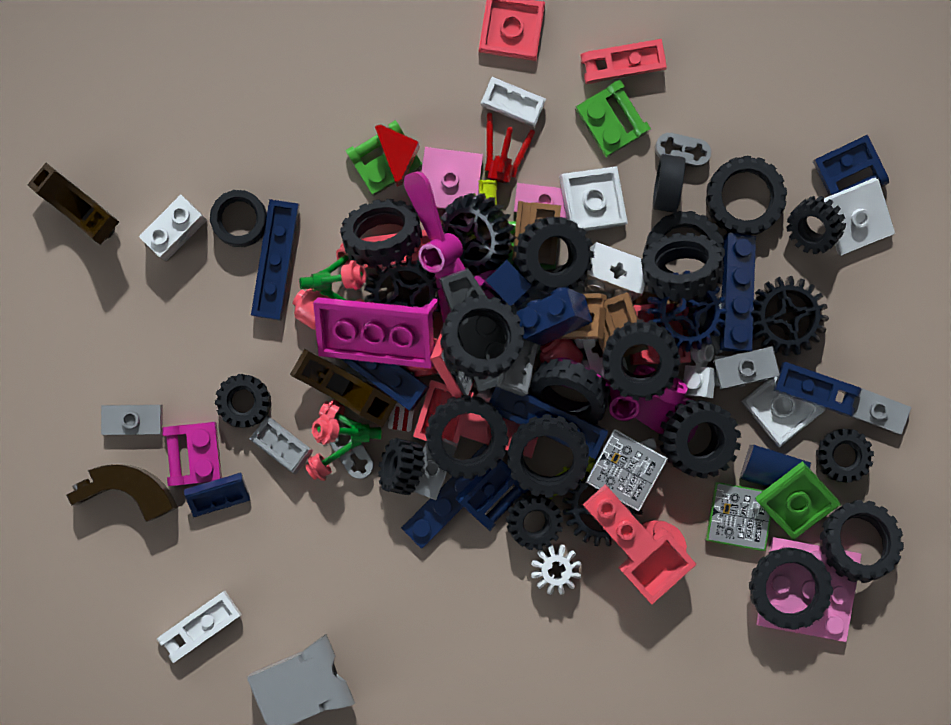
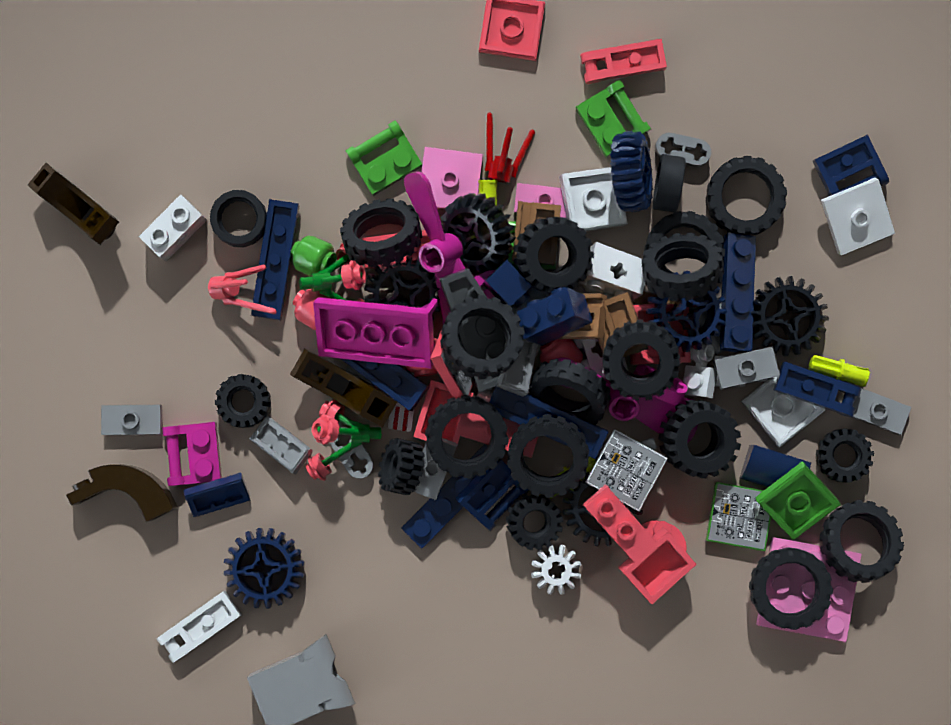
red slope [375,124,420,187] -> none
white plate [481,77,546,128] -> none
black tyre [786,196,846,254] -> none
none -> coral plant [208,265,277,314]
none -> dark blue gear [223,528,305,609]
none -> bright green head [291,235,337,276]
none -> dark blue gear [610,131,653,212]
none -> neon yellow axle [808,355,870,387]

